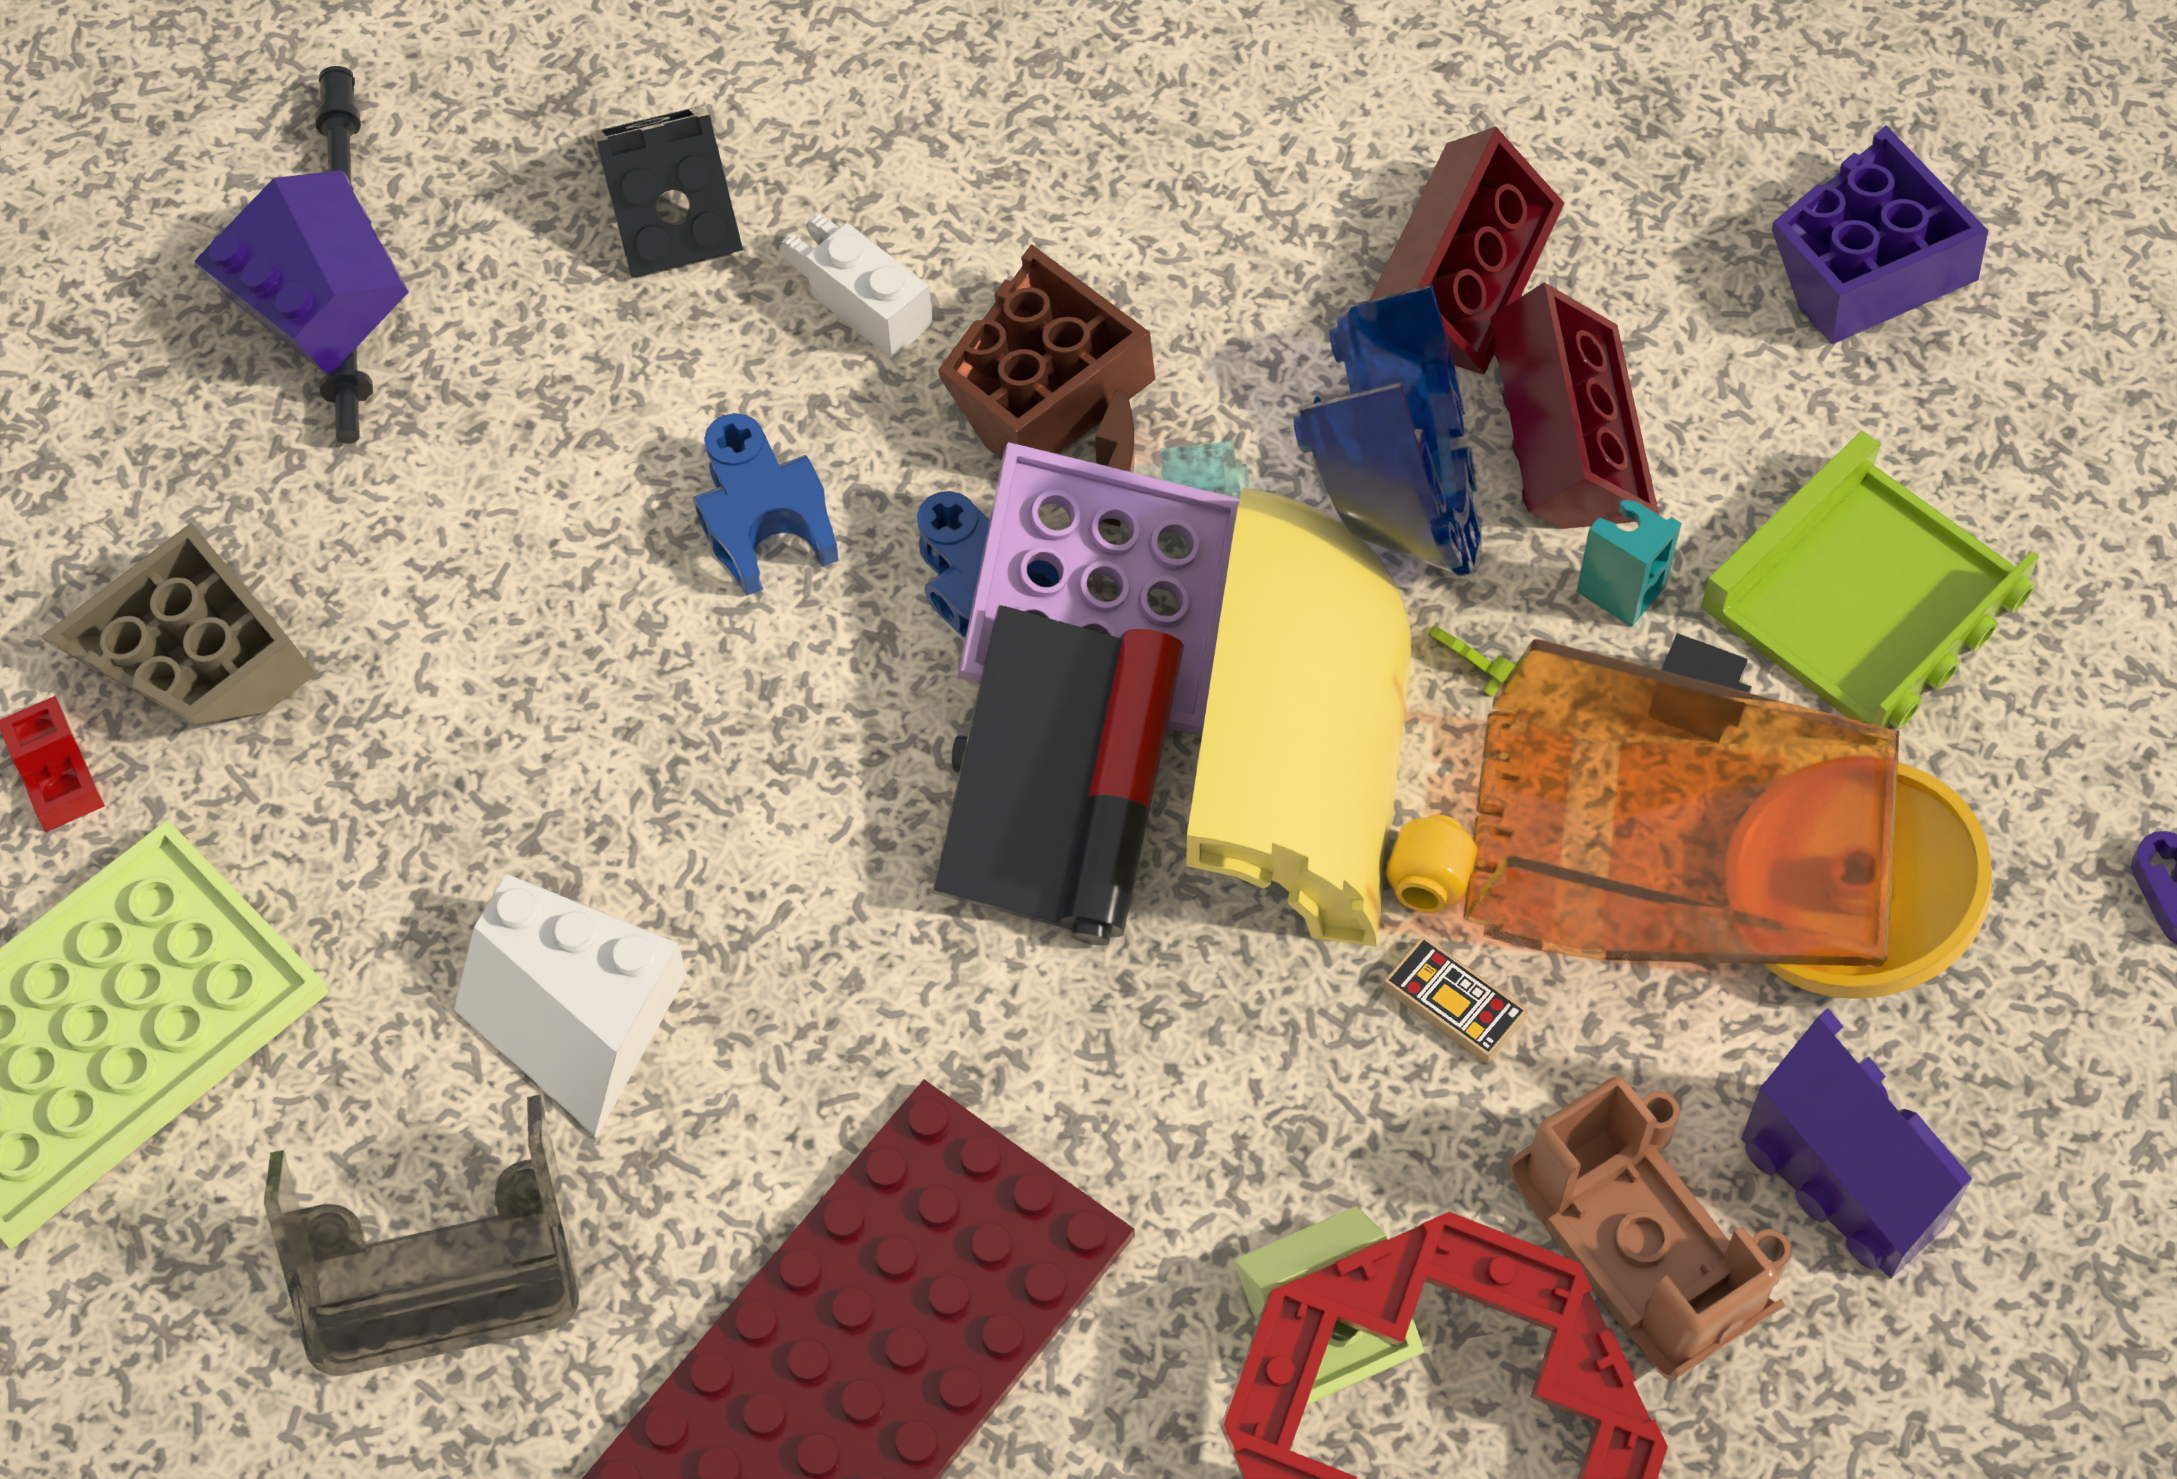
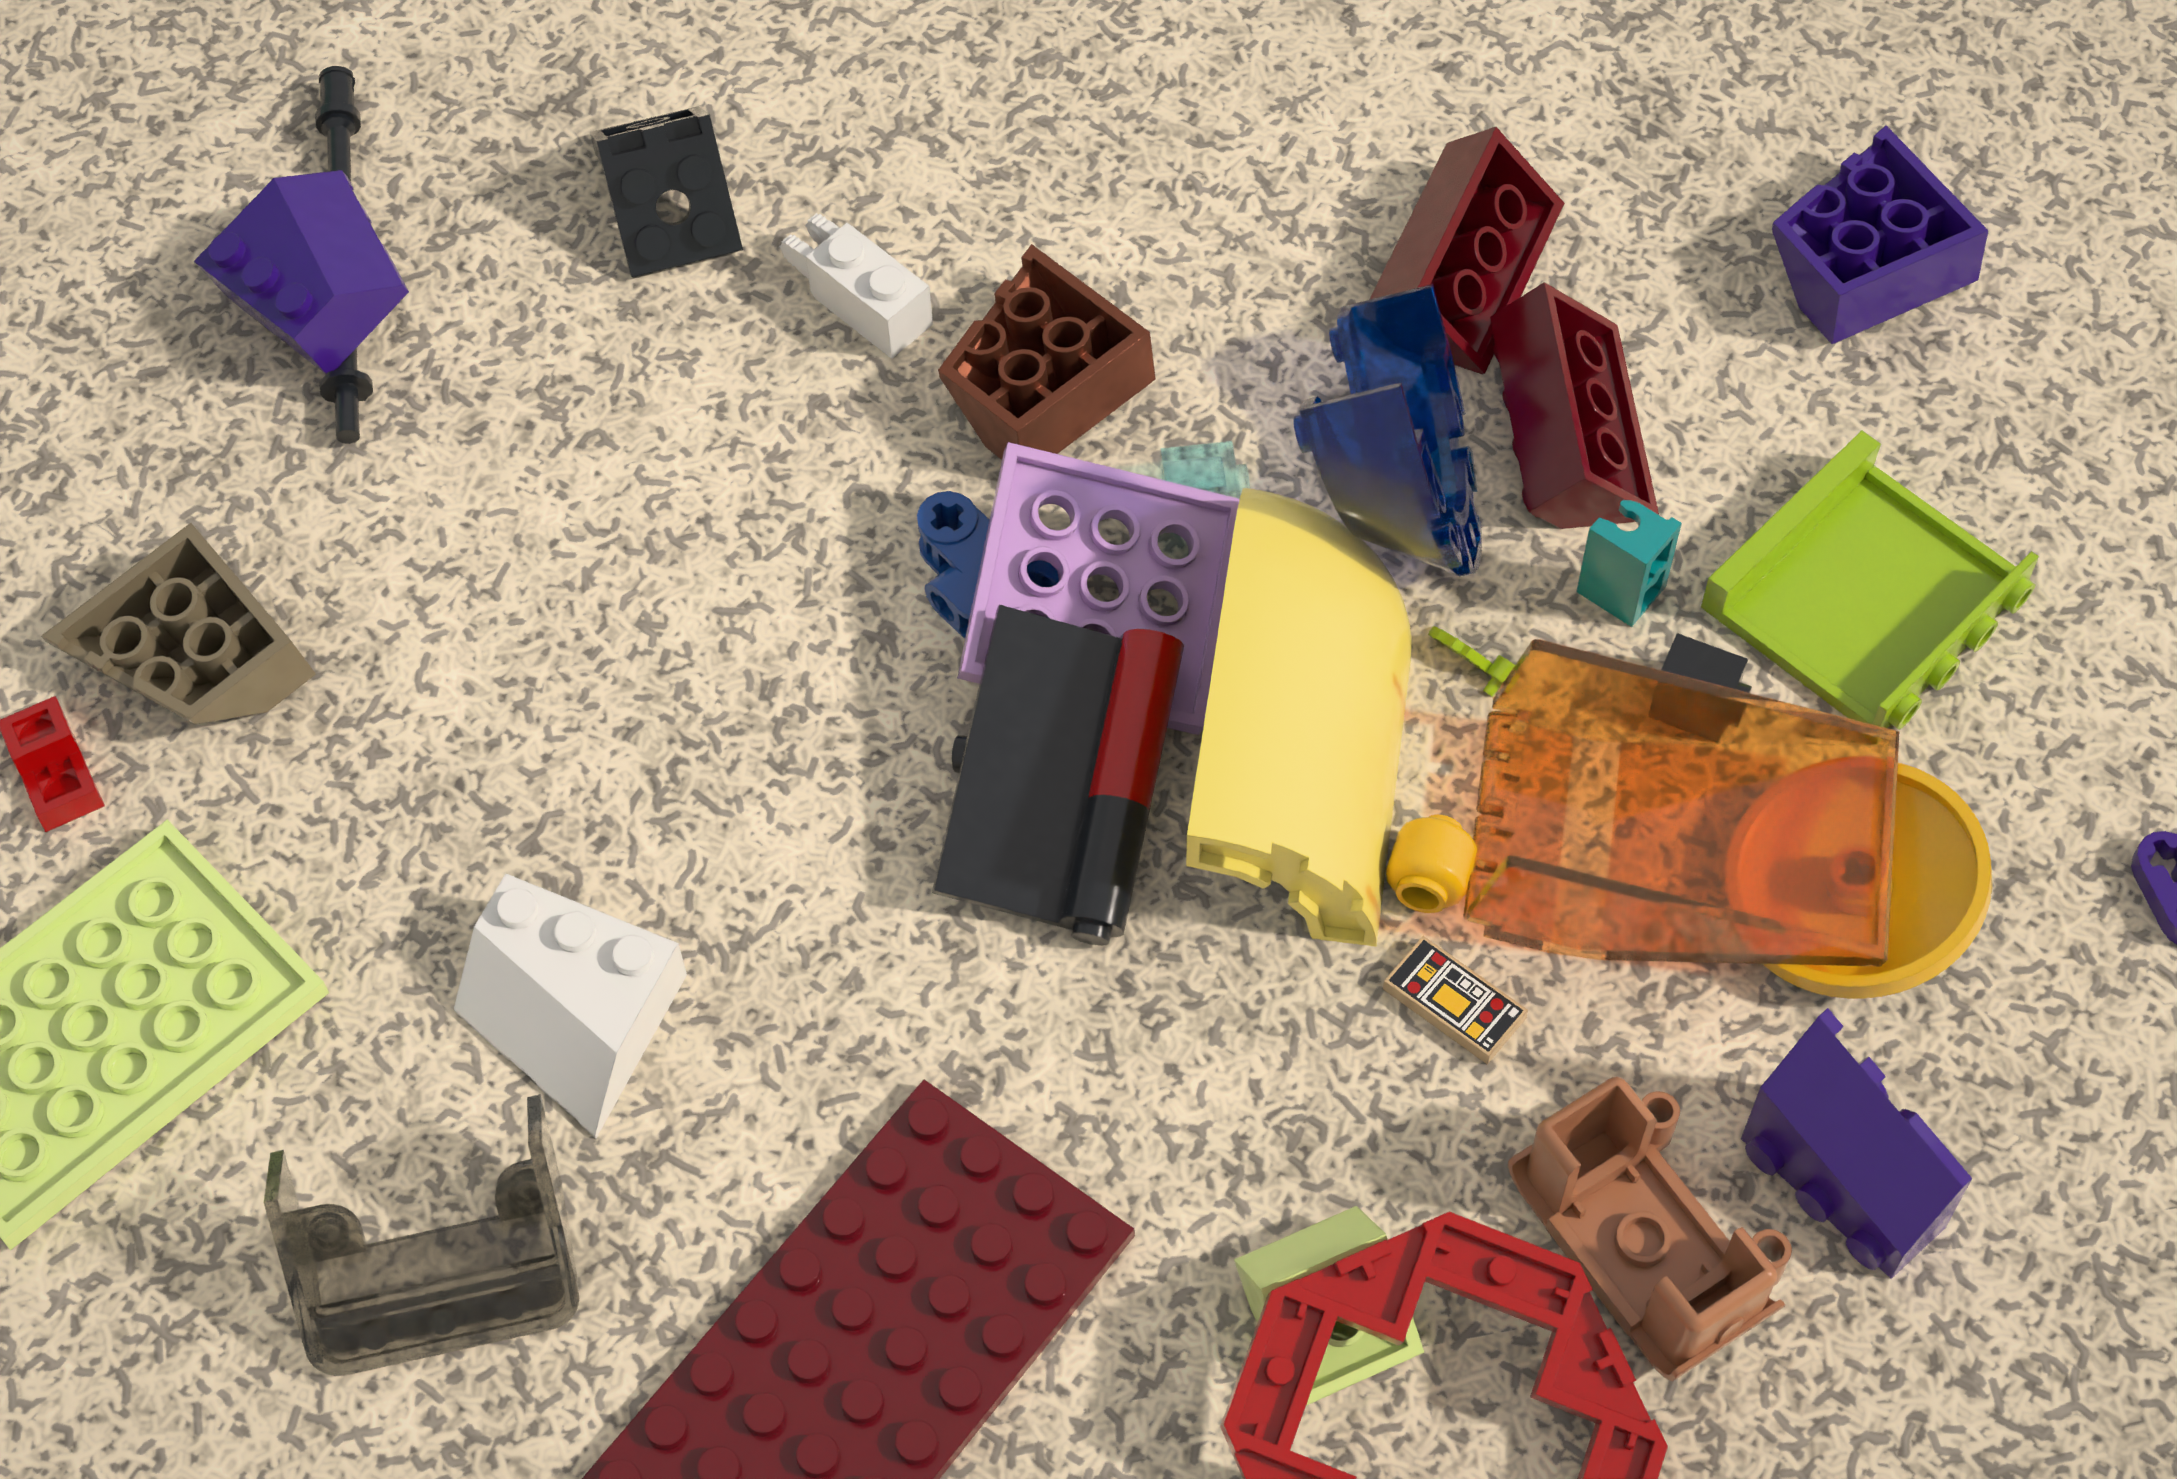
blue piece [693,413,839,596] -> none
reddish brown slope [1095,390,1134,527] -> none

